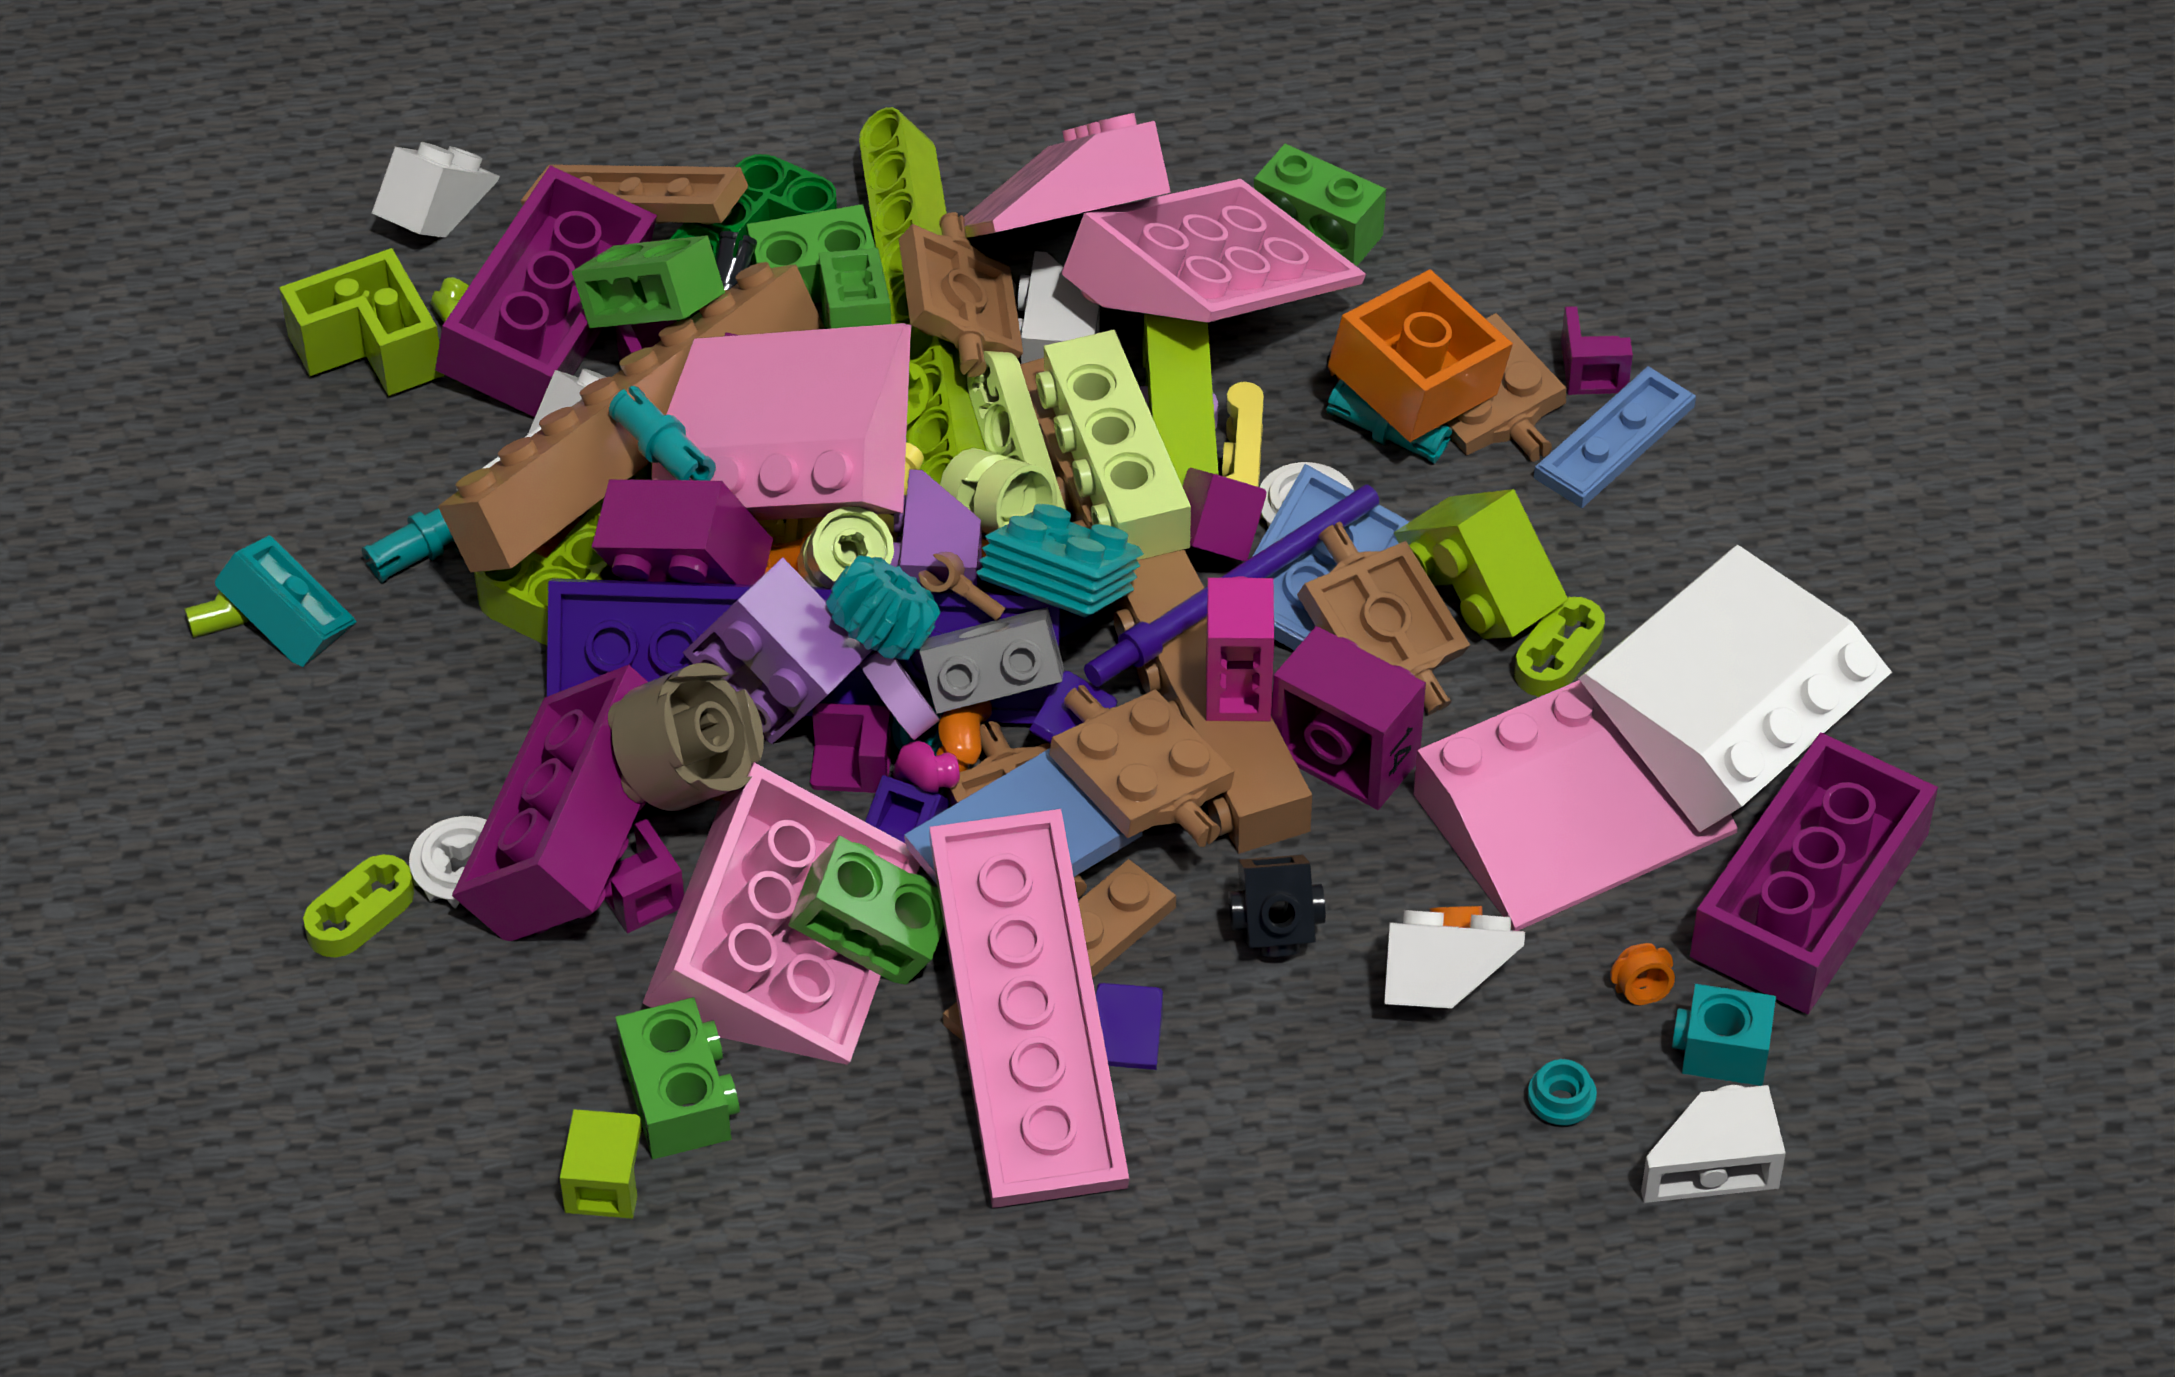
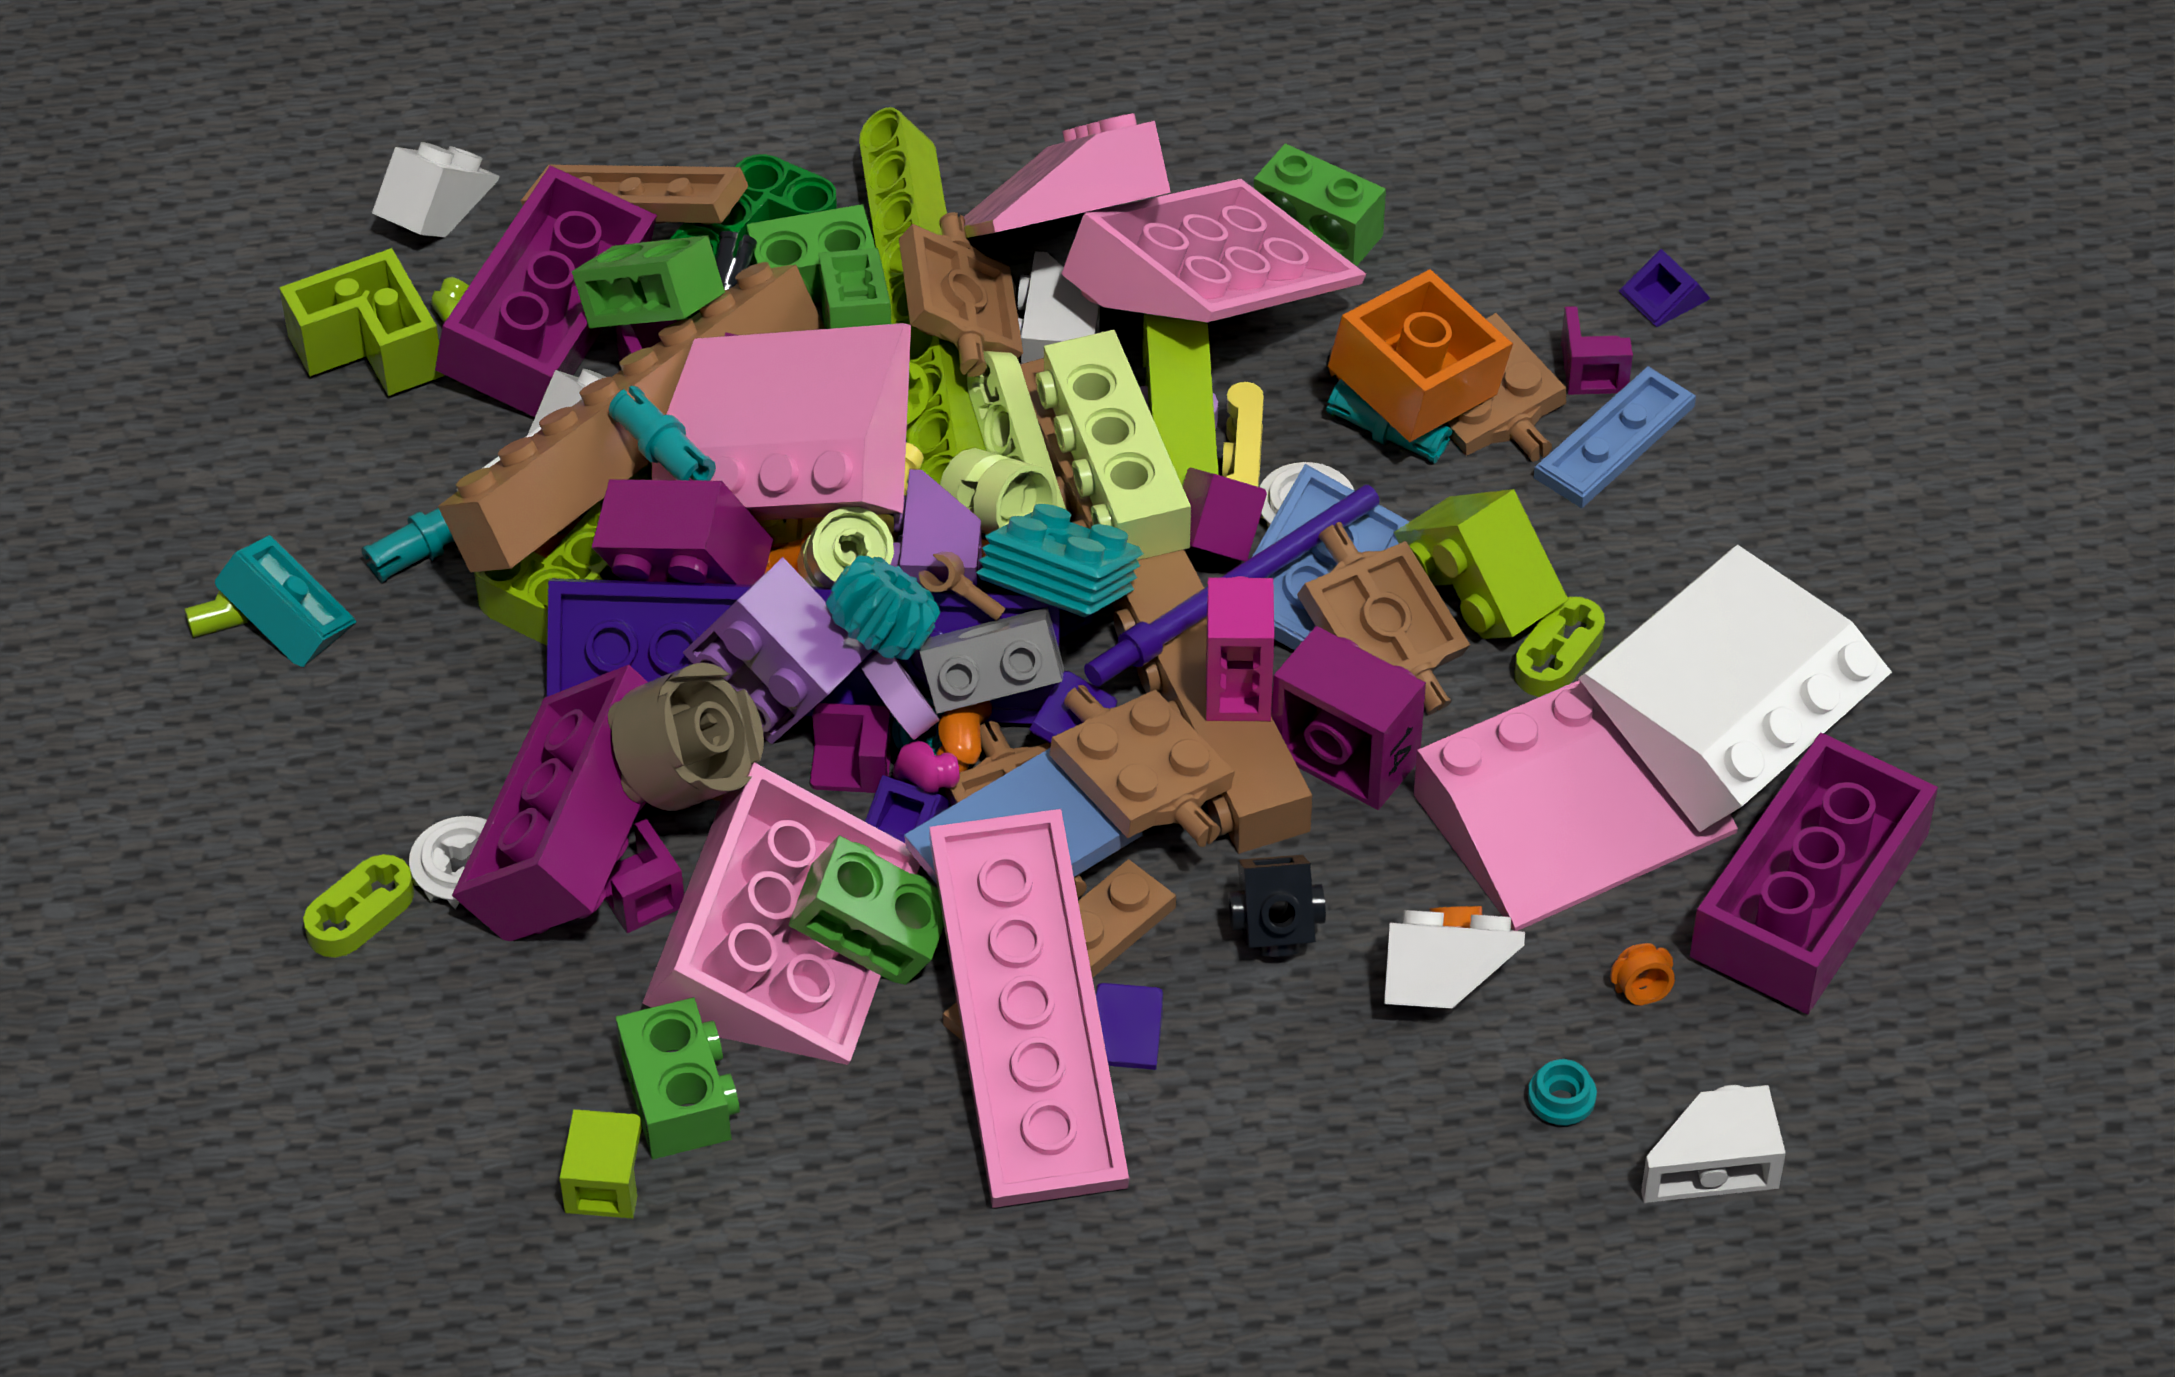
teal brick [1672,984,1776,1086] -> none
none -> dark purple slope [1619,249,1711,327]

